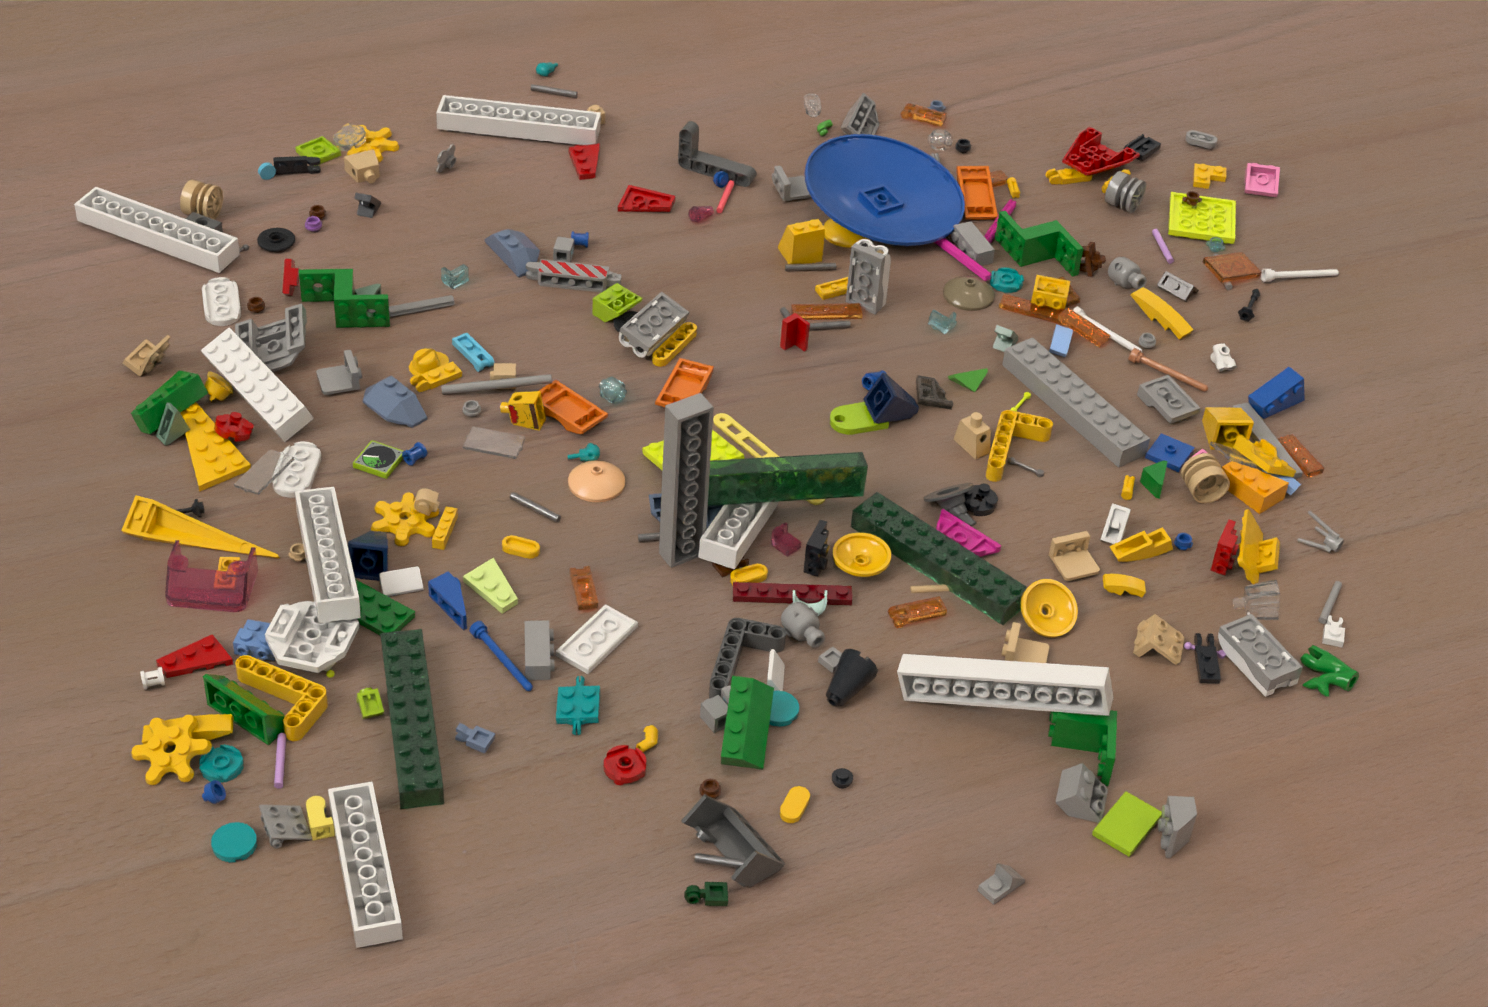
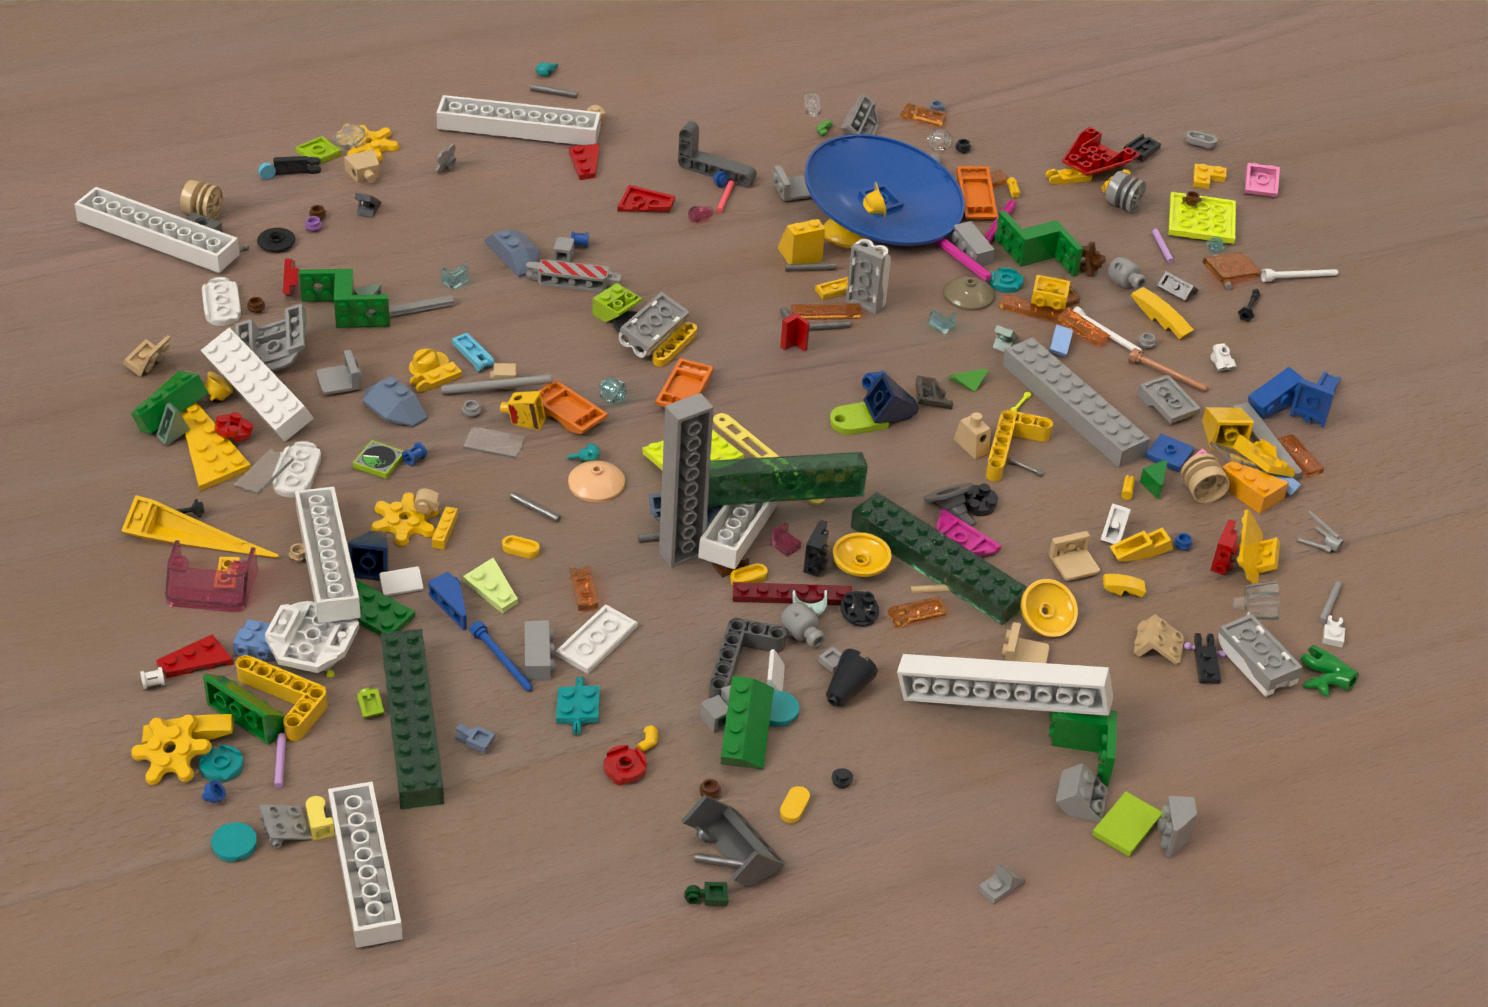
none -> black dish [840,591,879,627]
none -> yellow piece [863,182,886,217]
none -> blue bracket [1289,371,1341,428]

